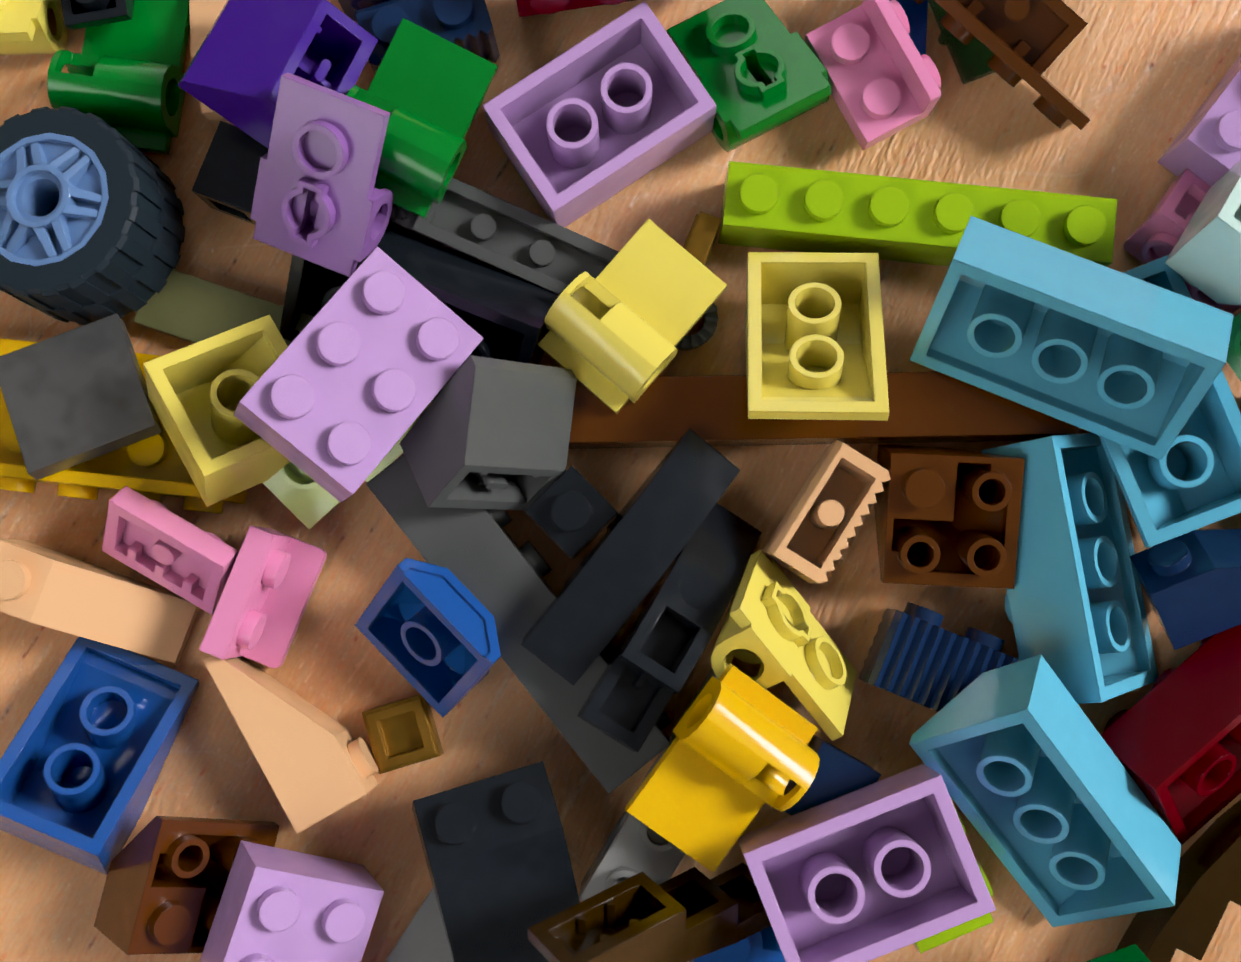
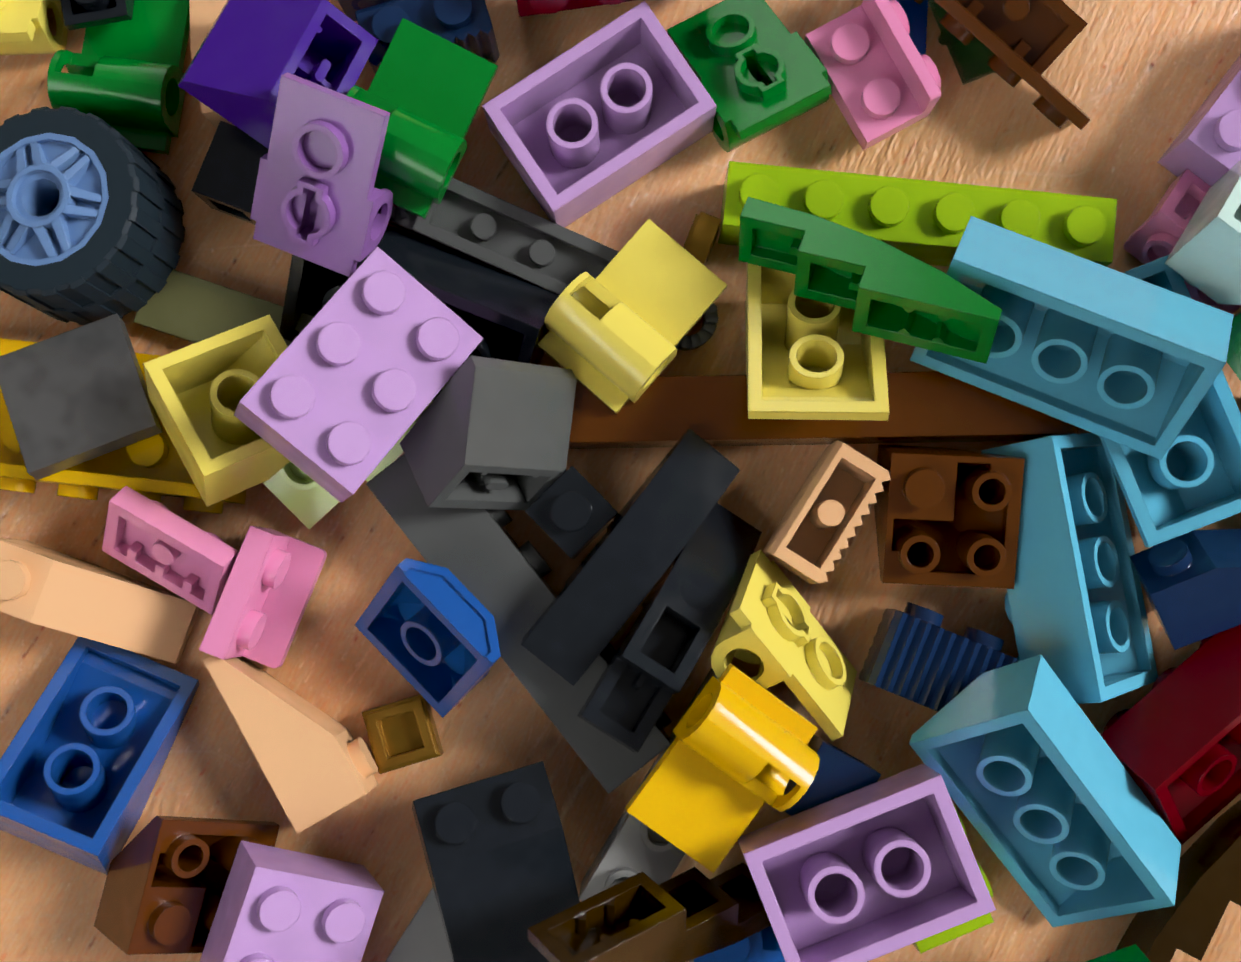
none -> green slope [738,197,1002,364]

